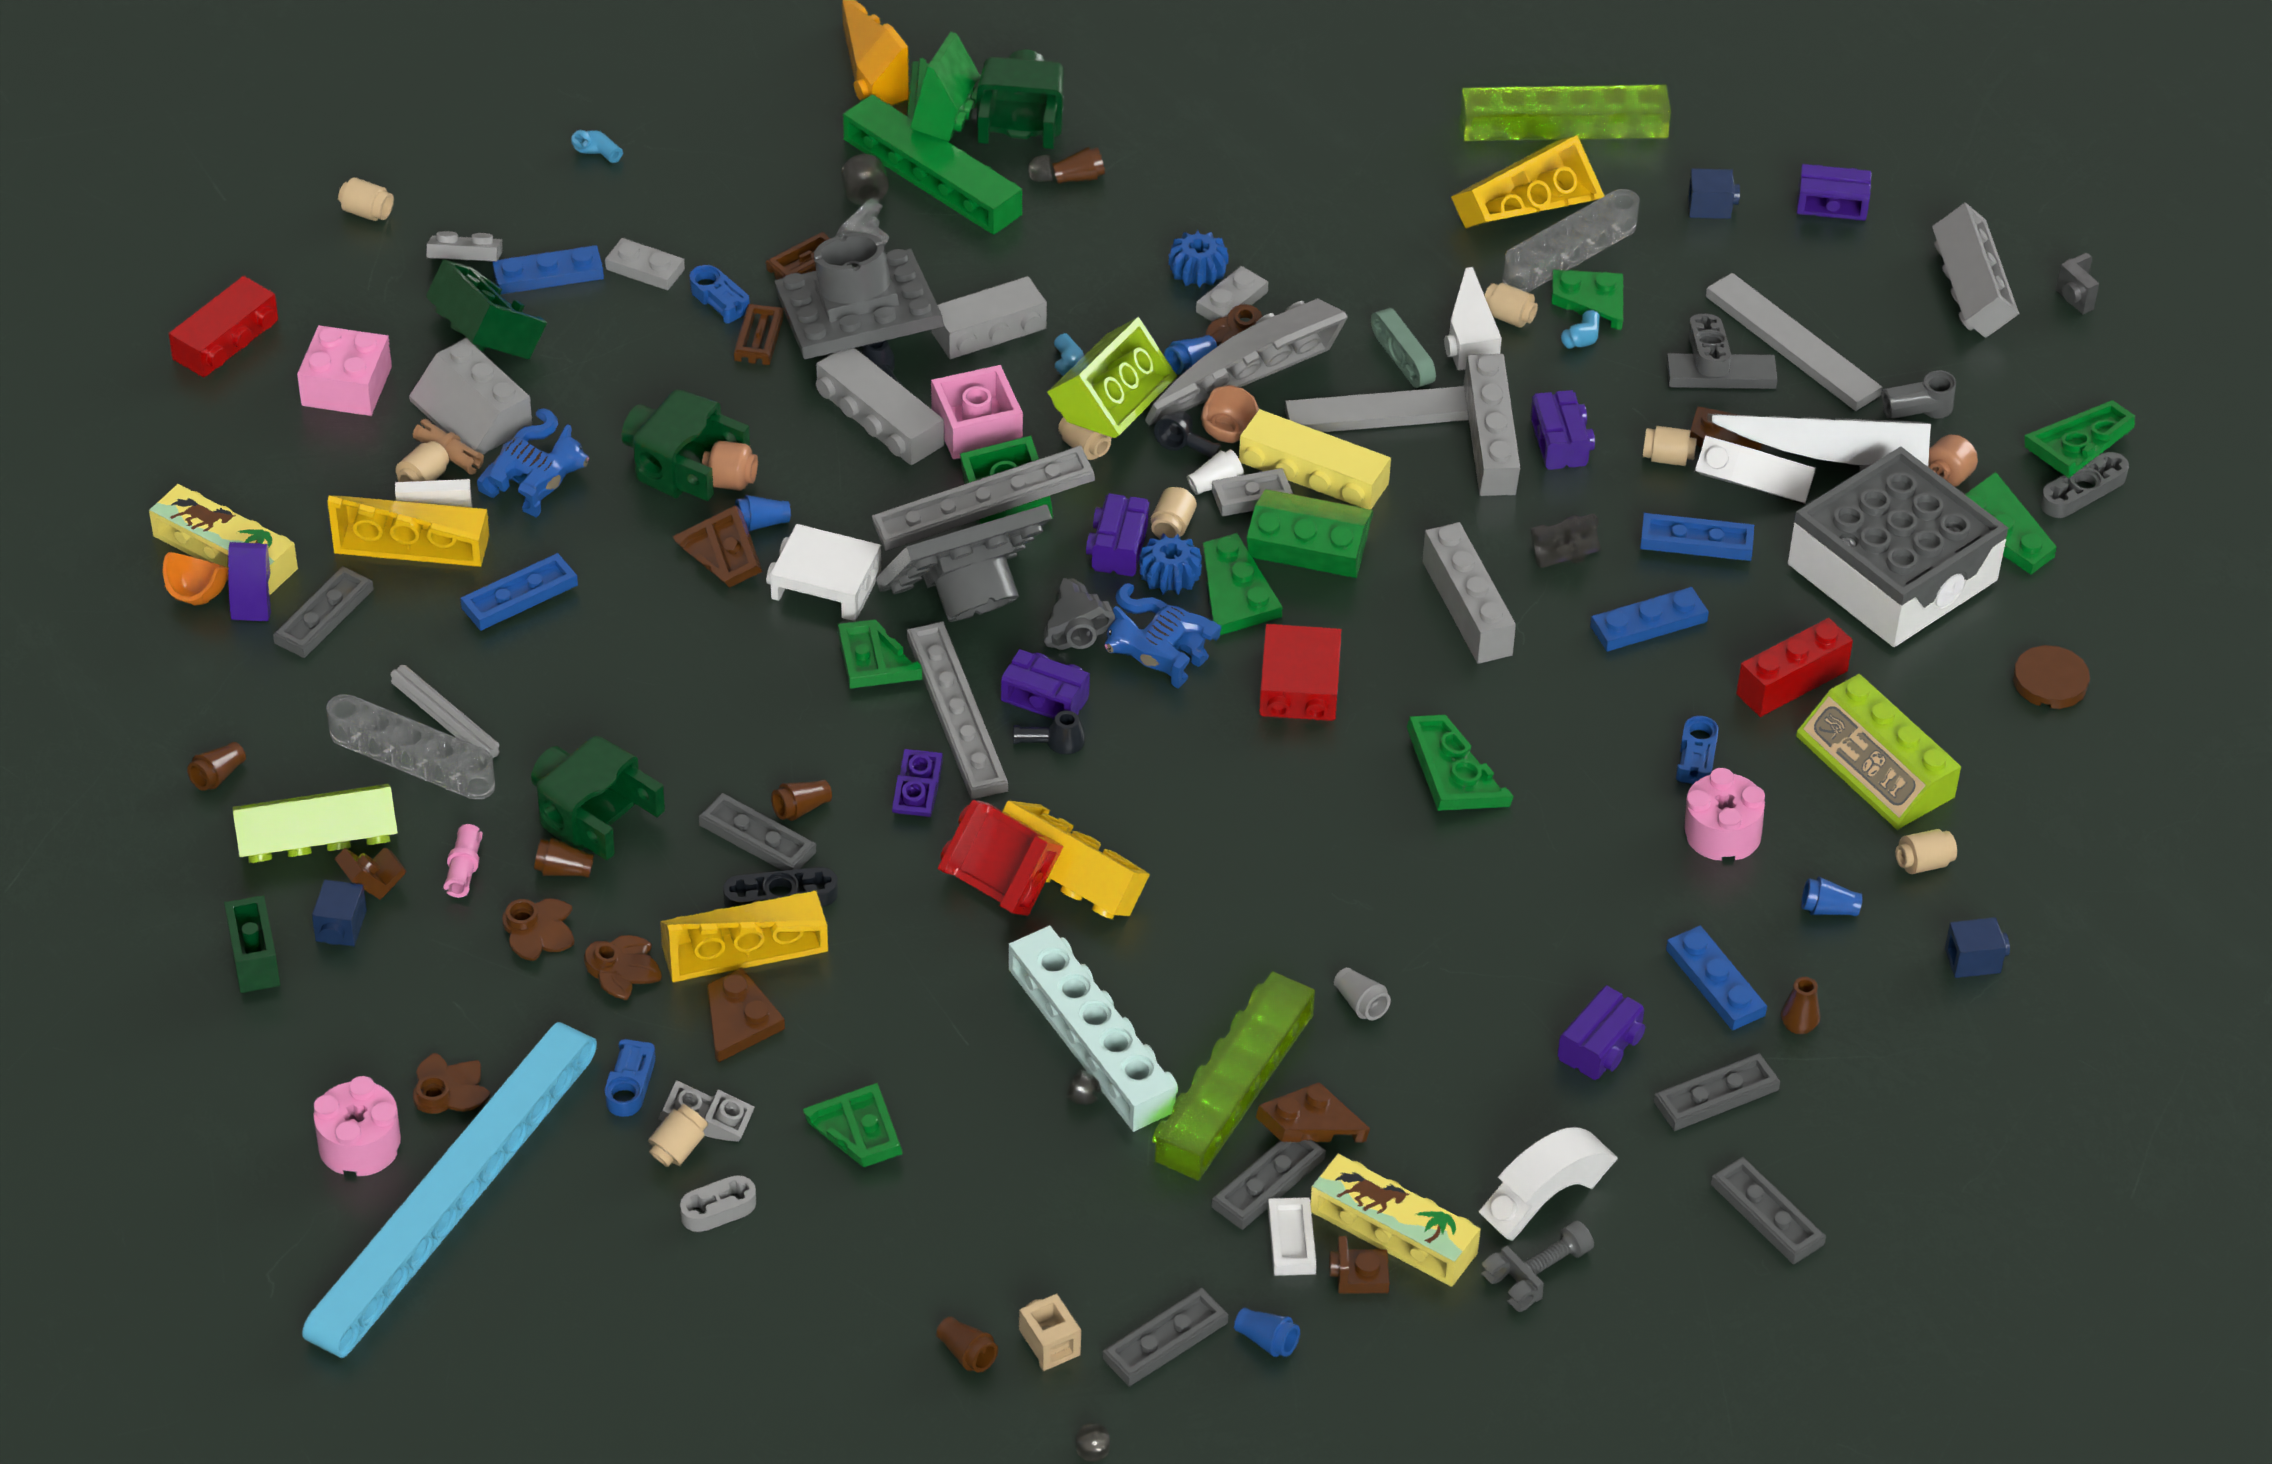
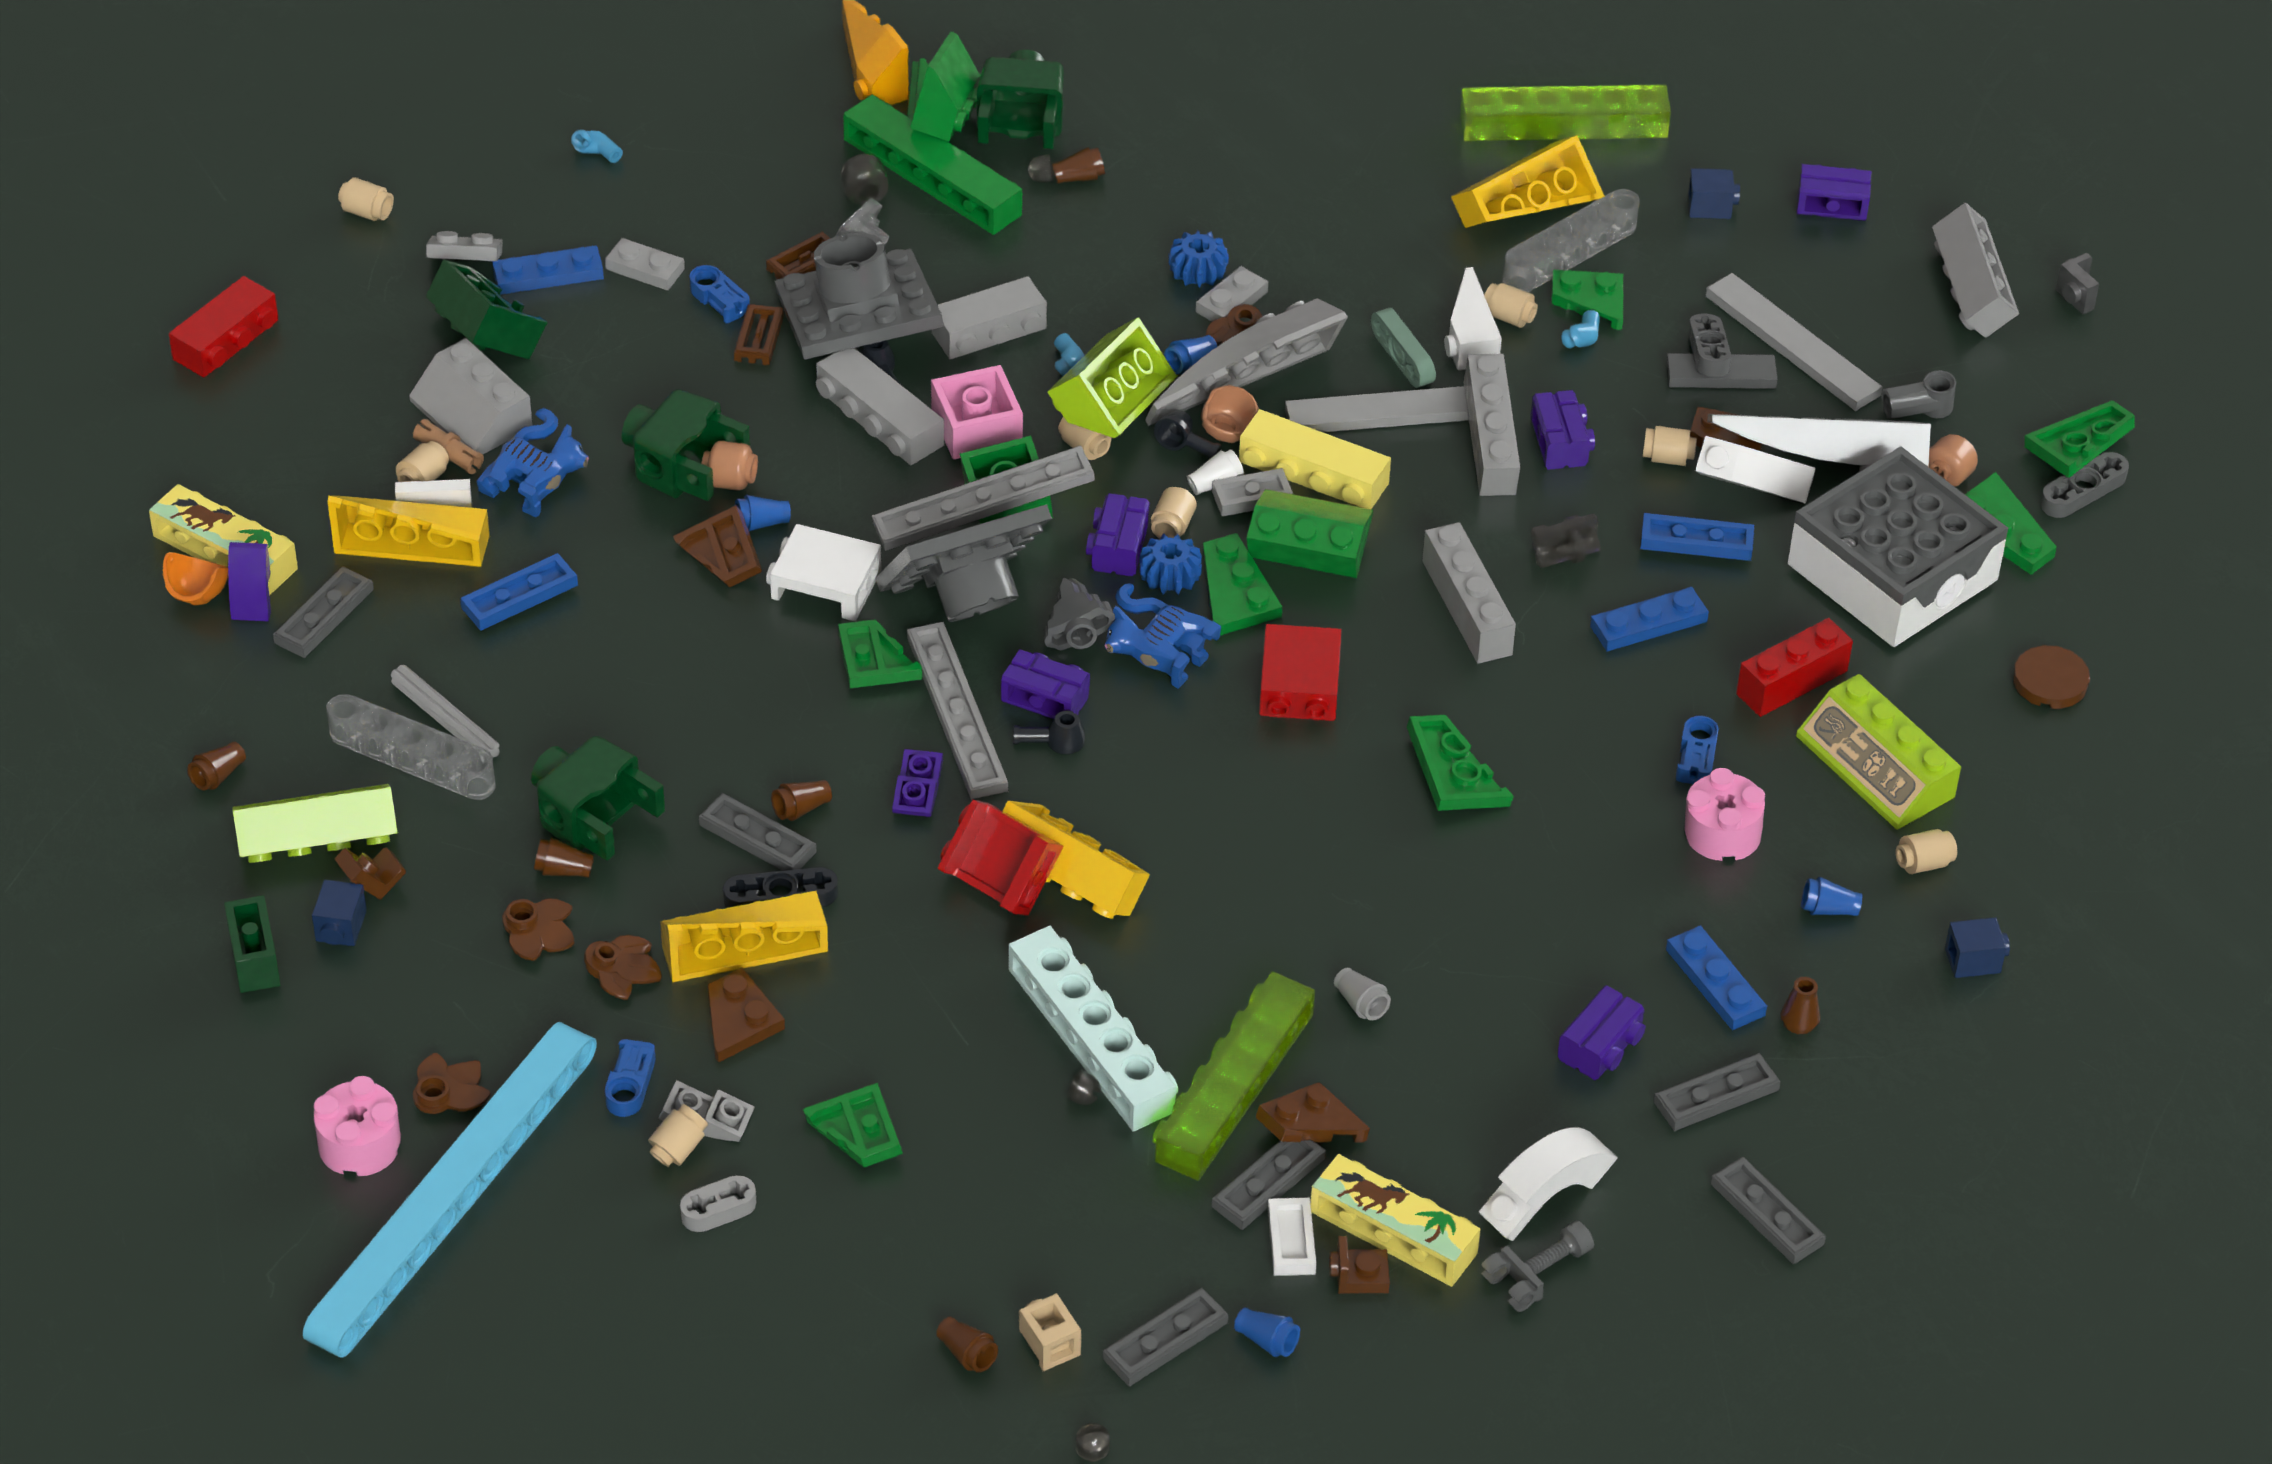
bright pink brick [297,325,392,416] -> none
bright pink pin [444,824,483,898] -> none

